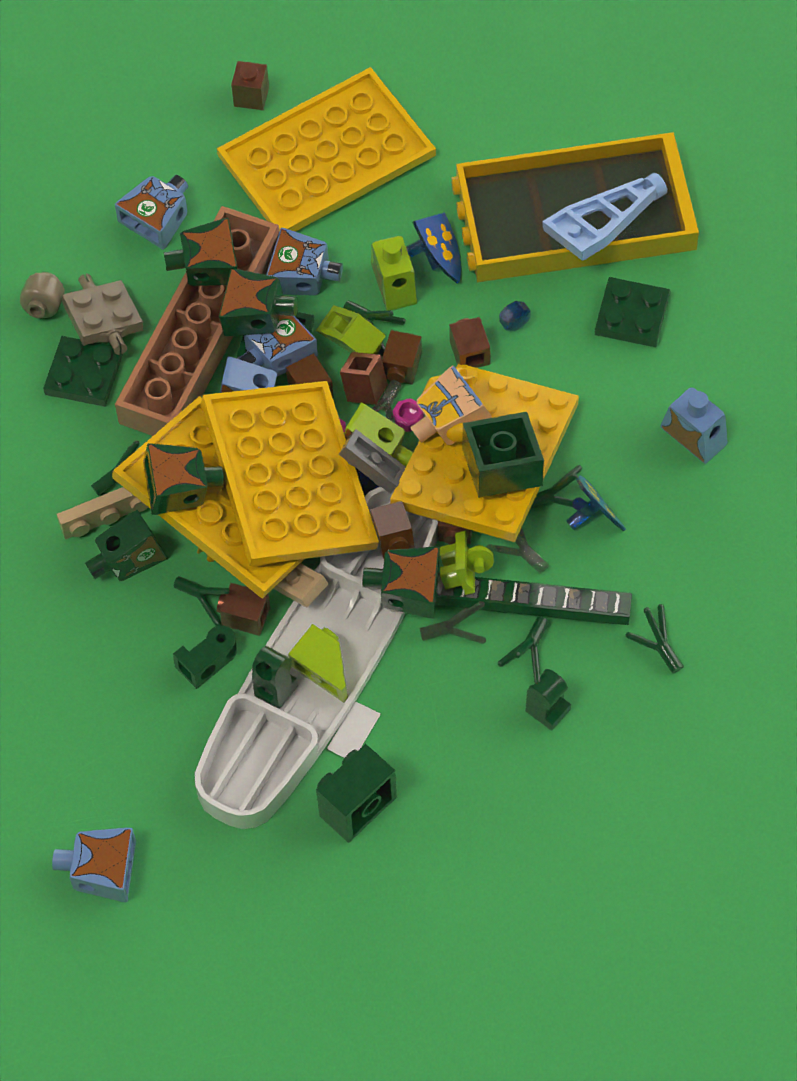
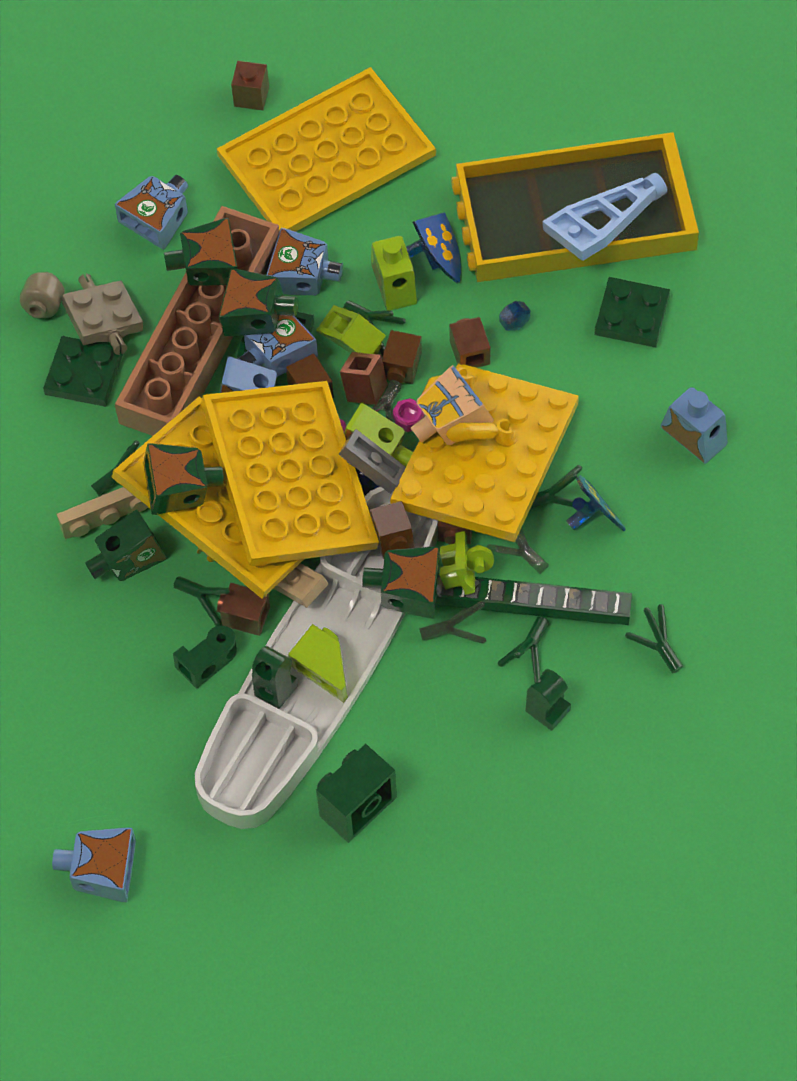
white sticker [327,702,380,758] -> none
dark green brick [462,412,544,498] -> none

